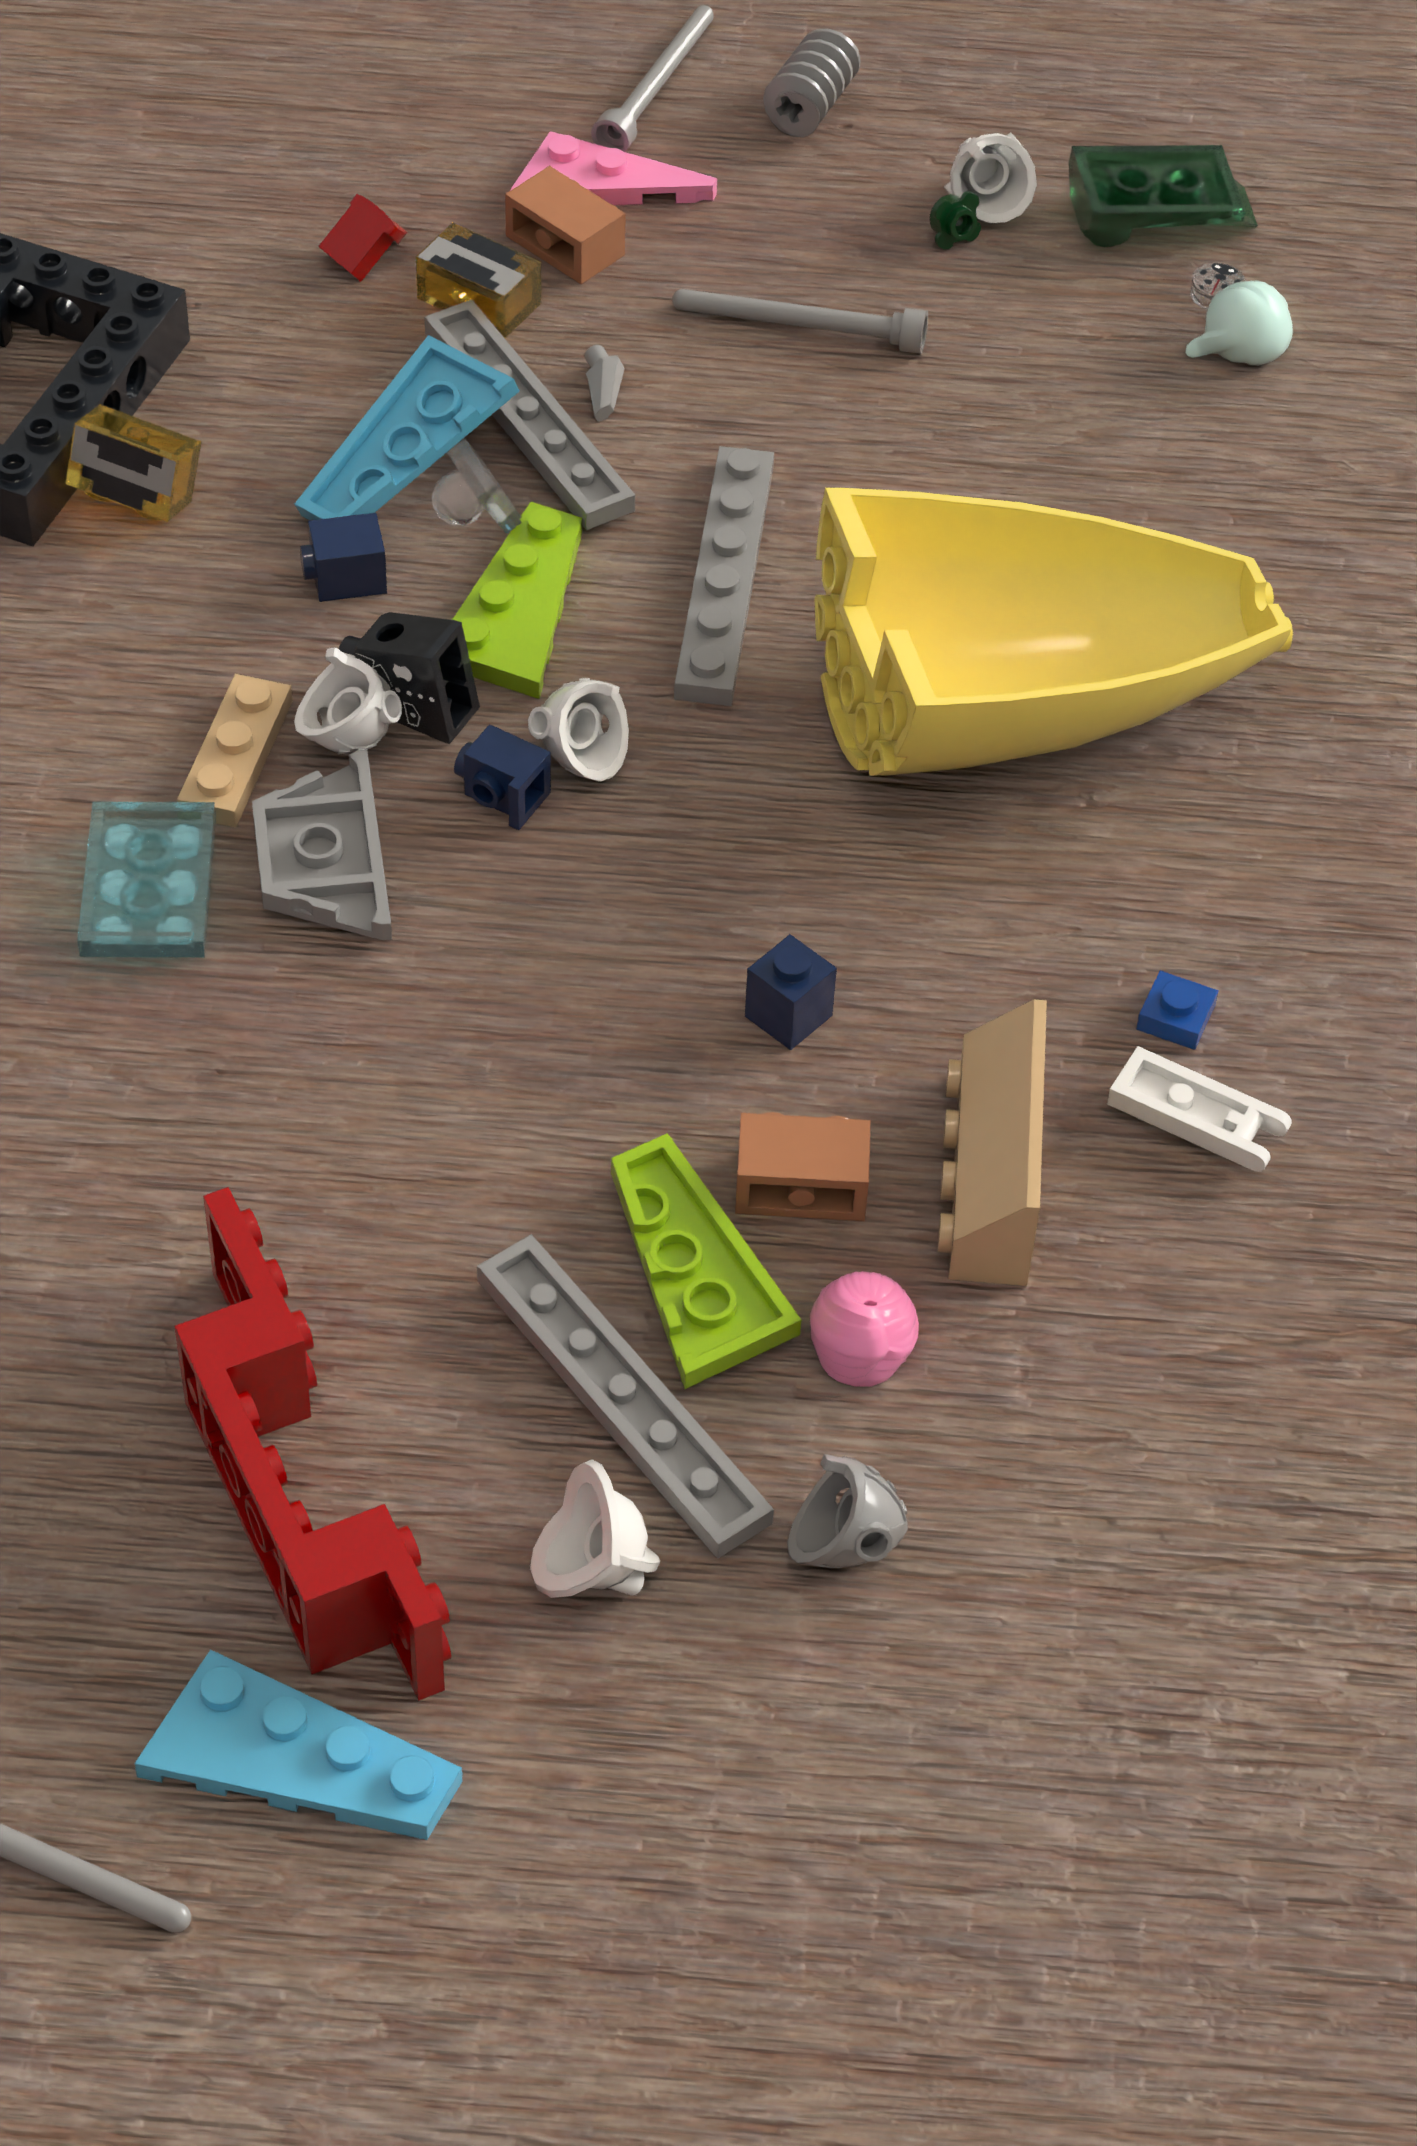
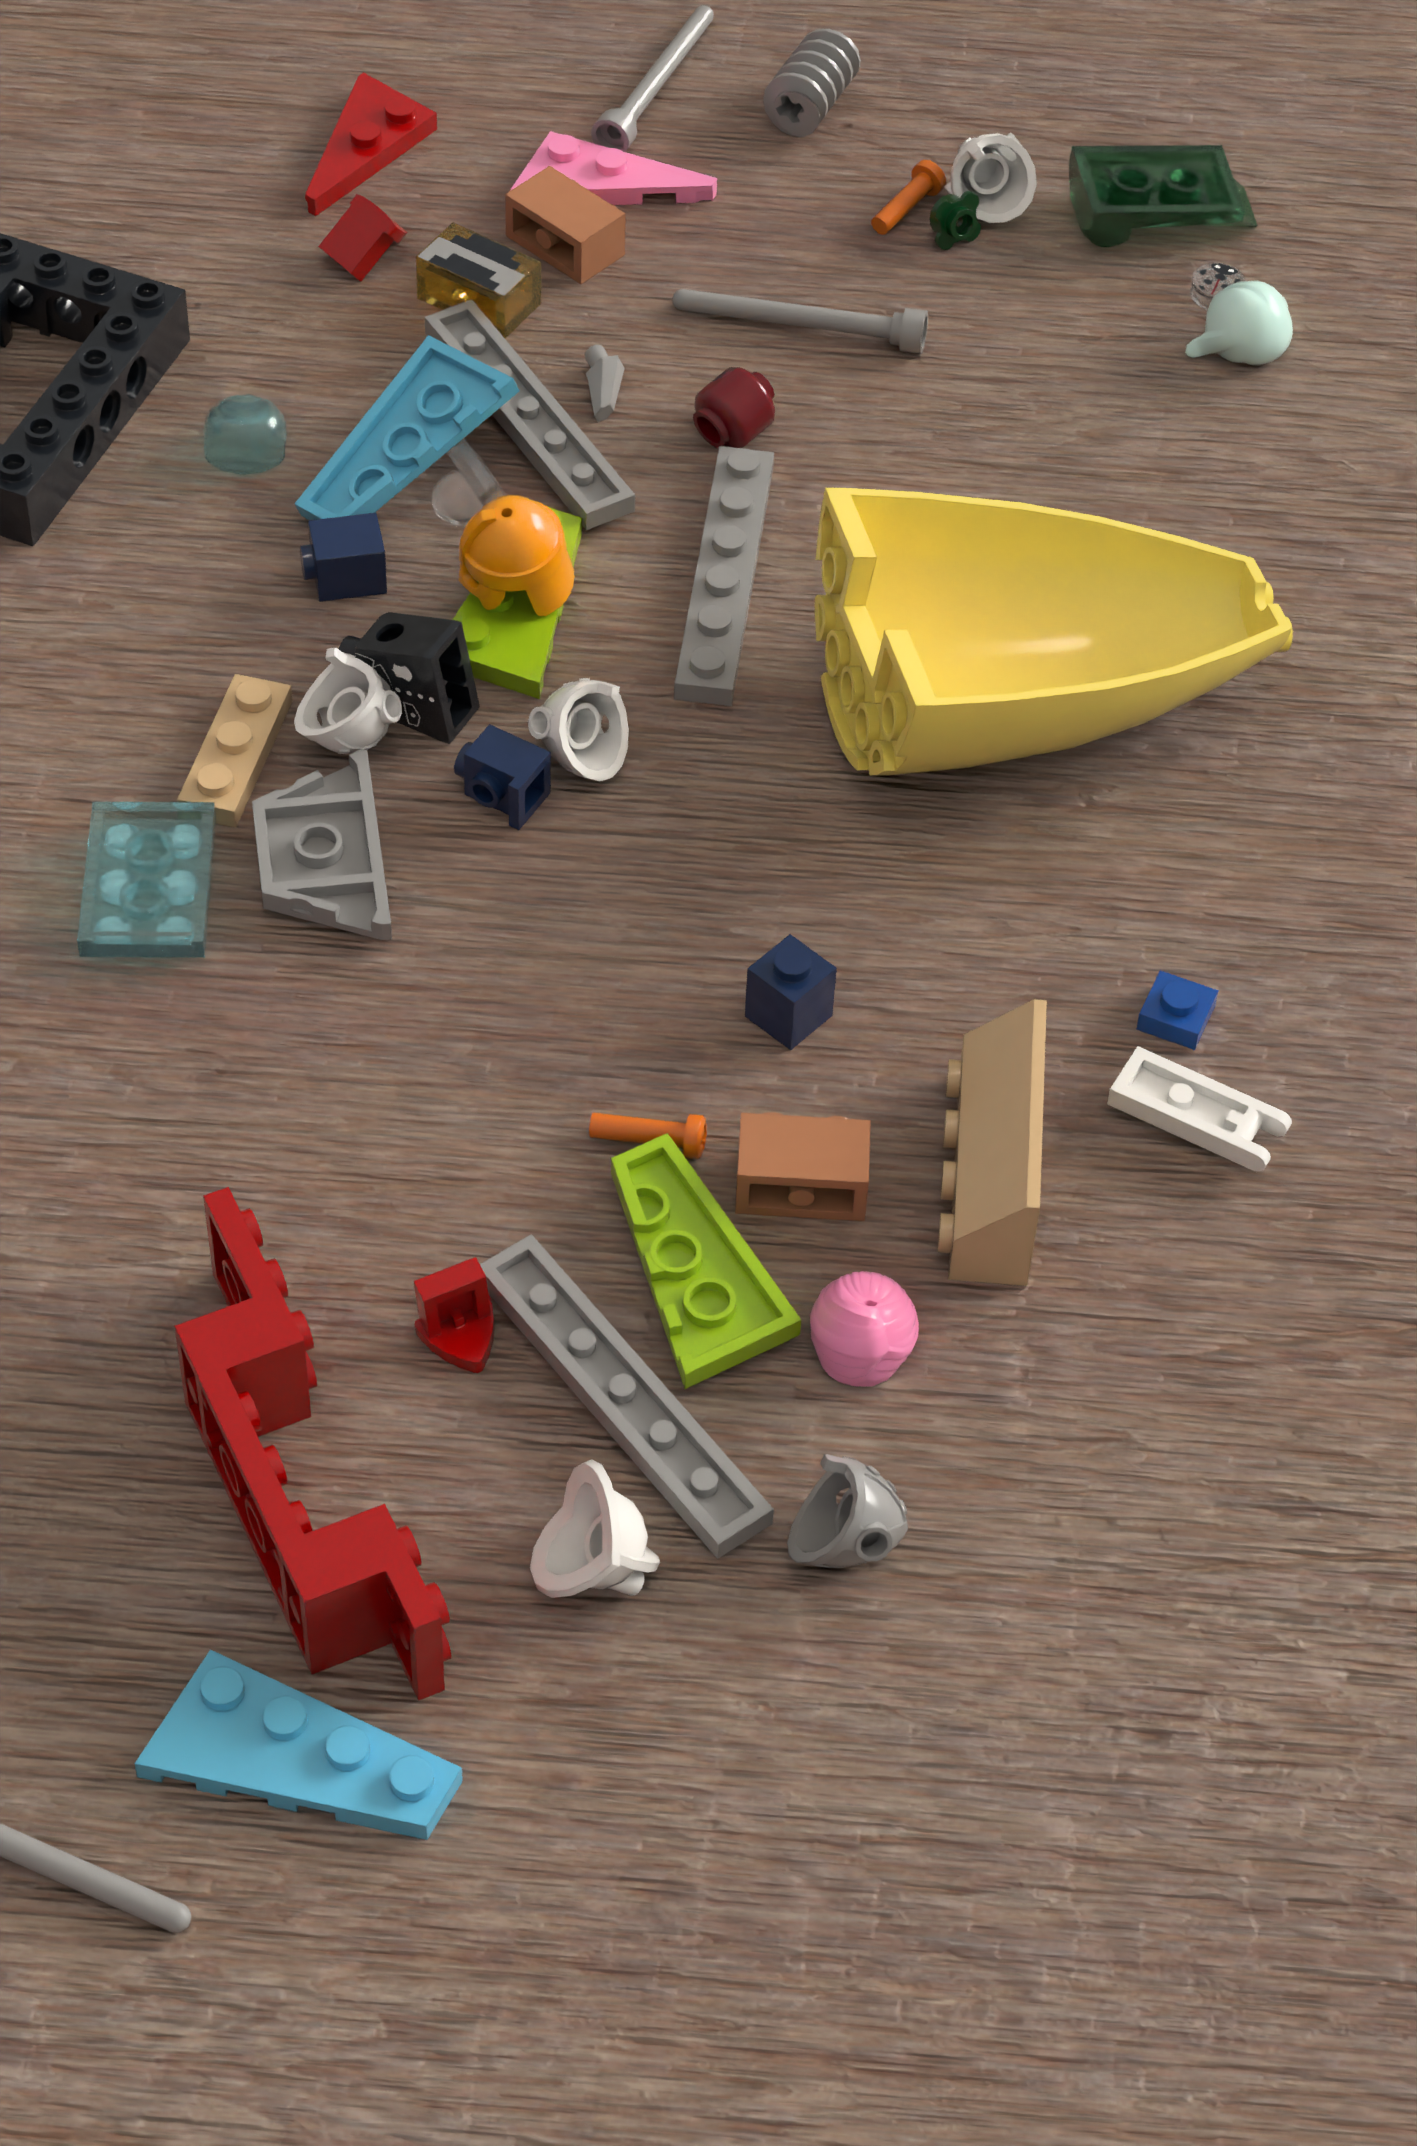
brick [66,404,202,522] -> none
none -> clear light blue hair [203,393,287,475]
none -> red wing [305,72,437,216]
none -> red tile [413,1257,495,1373]
none -> light orange helmet [459,495,575,616]
none -> orange piece [589,1112,707,1160]
none -> dark red head [693,367,775,448]
none -> orange piece [871,160,946,235]

